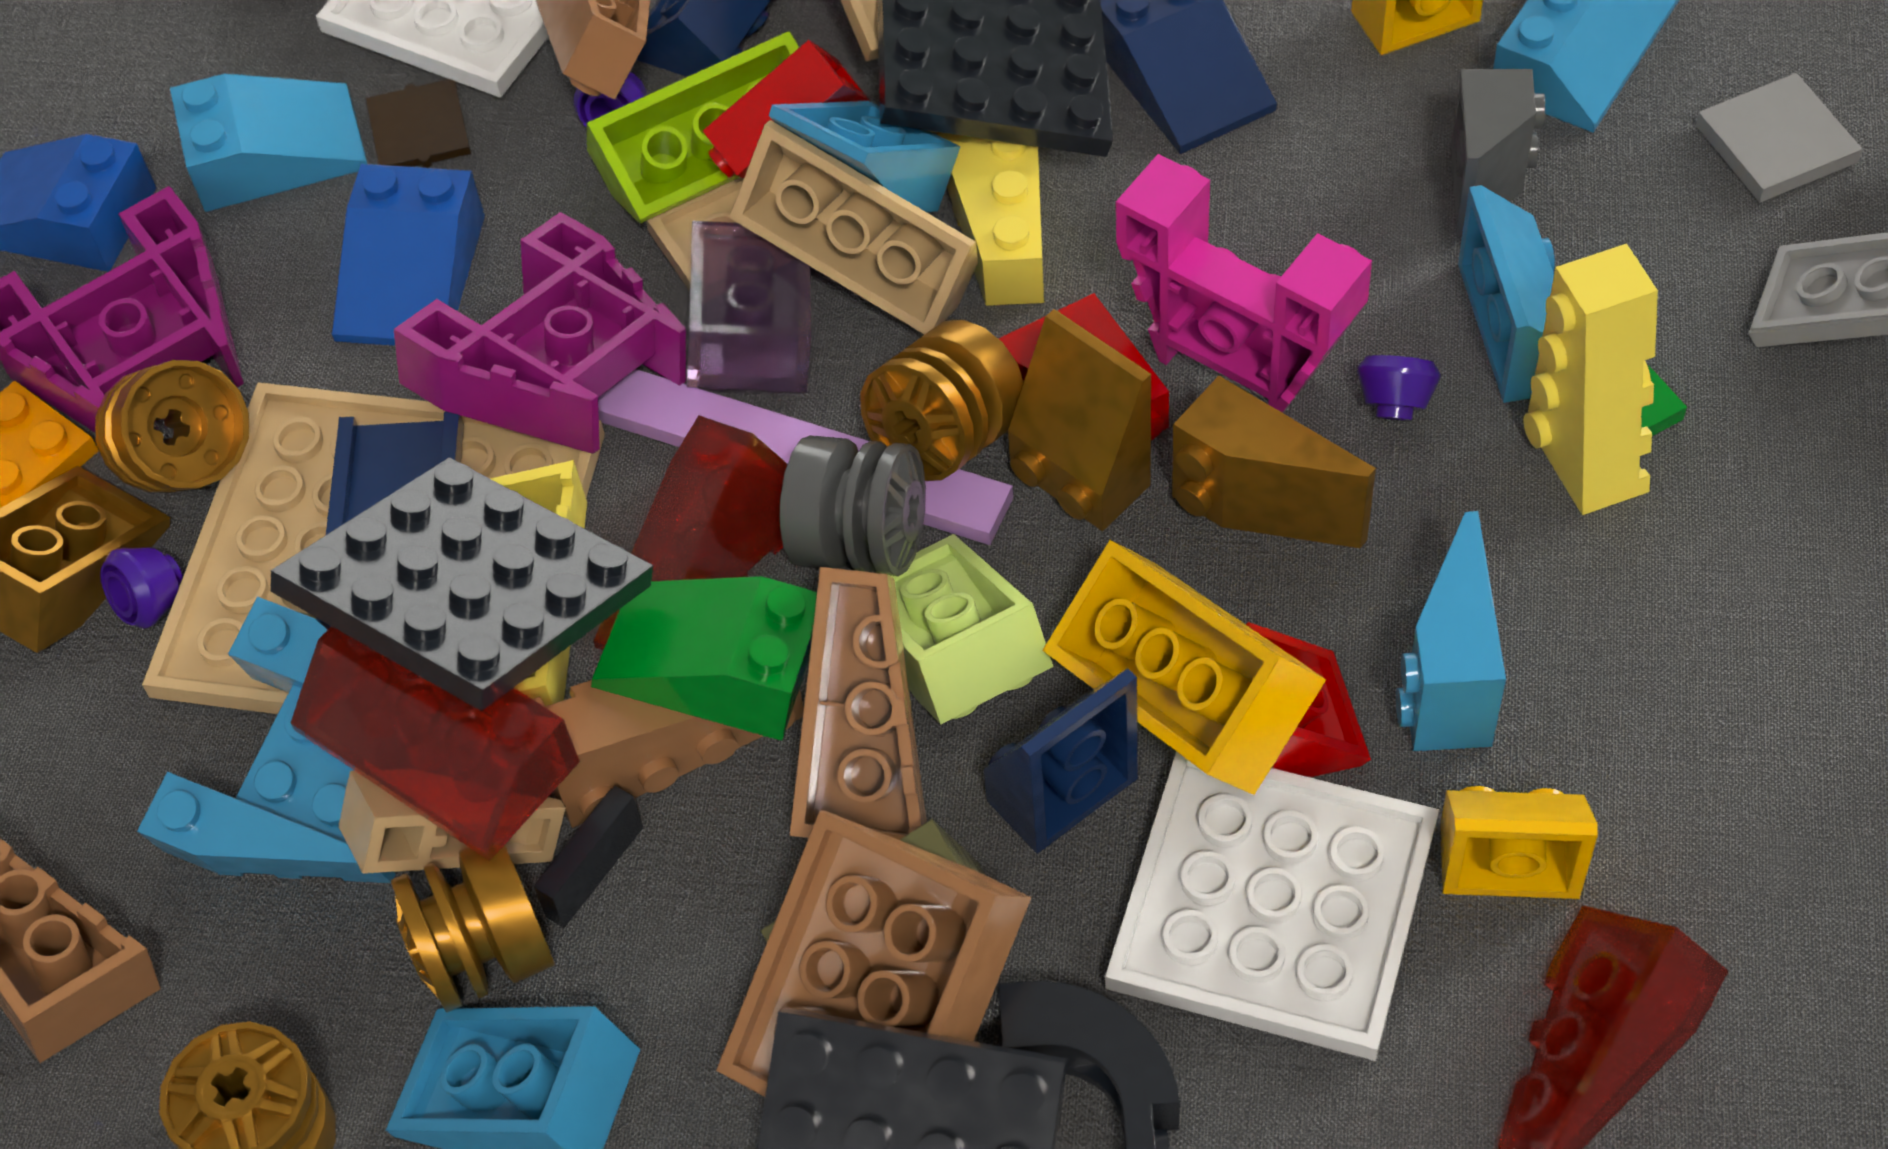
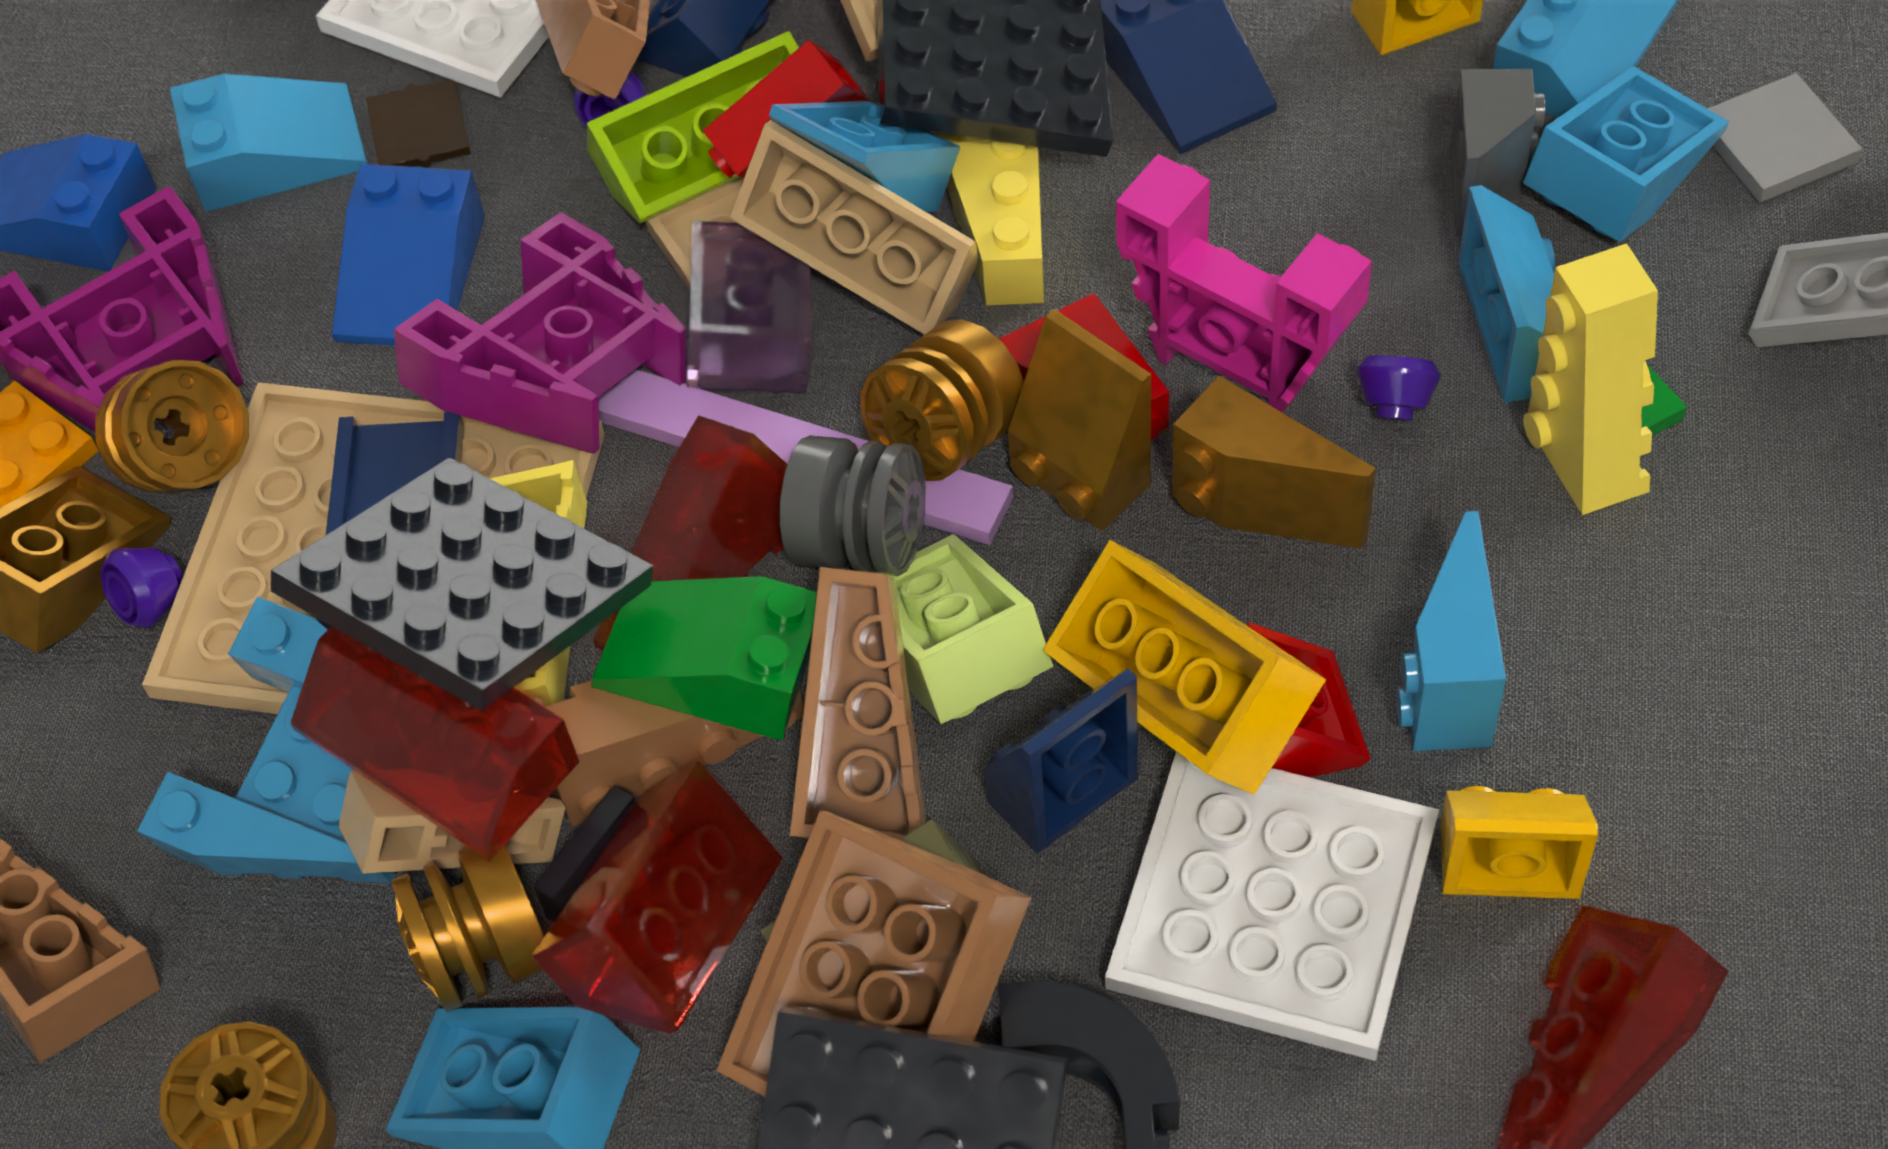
none -> clear red slope [531,761,783,1034]
none -> dark azure slope [1523,66,1729,242]

